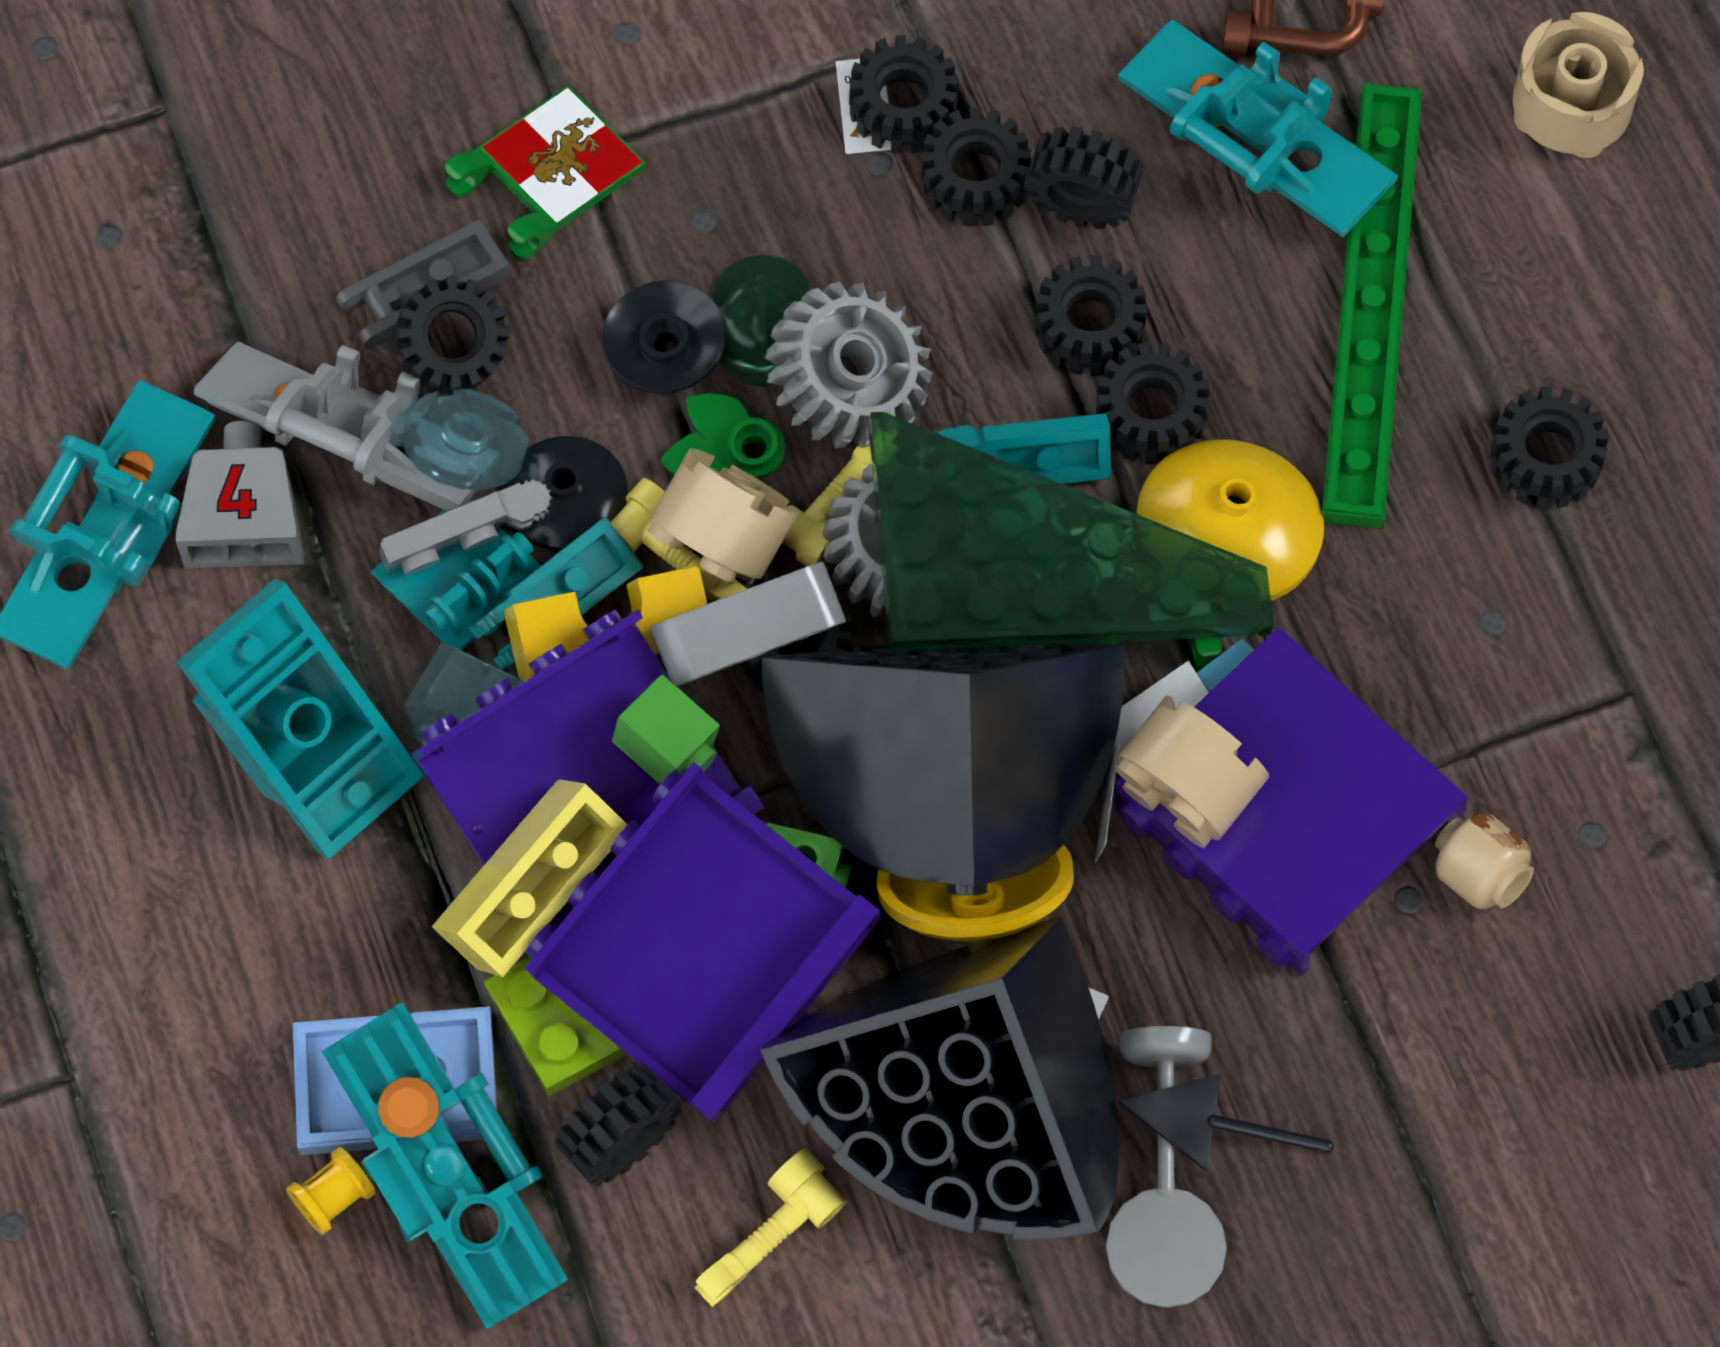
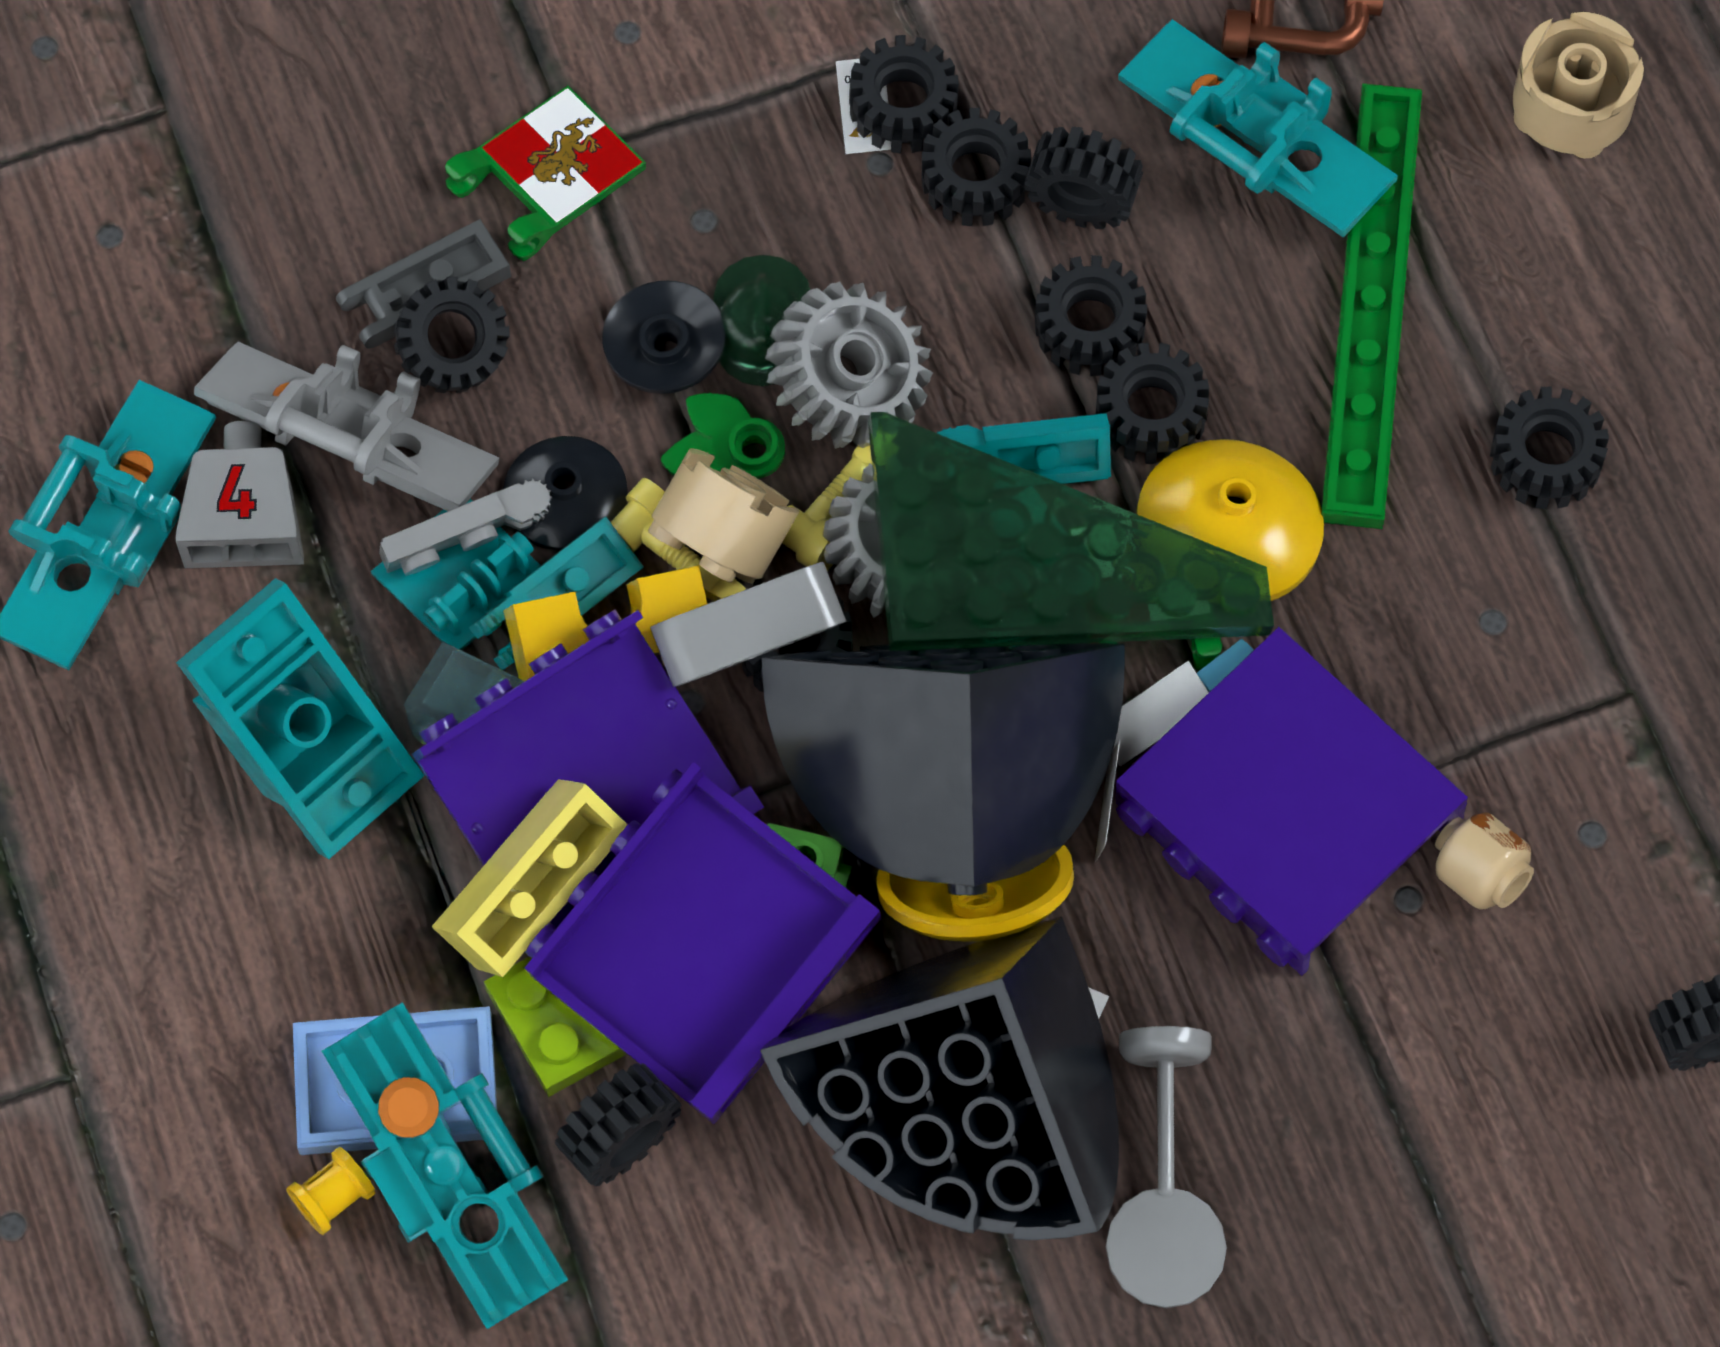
clear light blue tile [402,389,529,490] -> none
bright green brick [611,674,720,785] -> none
light yellow brick [695,1148,847,1307] -> none
tan brick [1115,695,1269,848] -> none
black piece [1118,1073,1334,1171] -> none

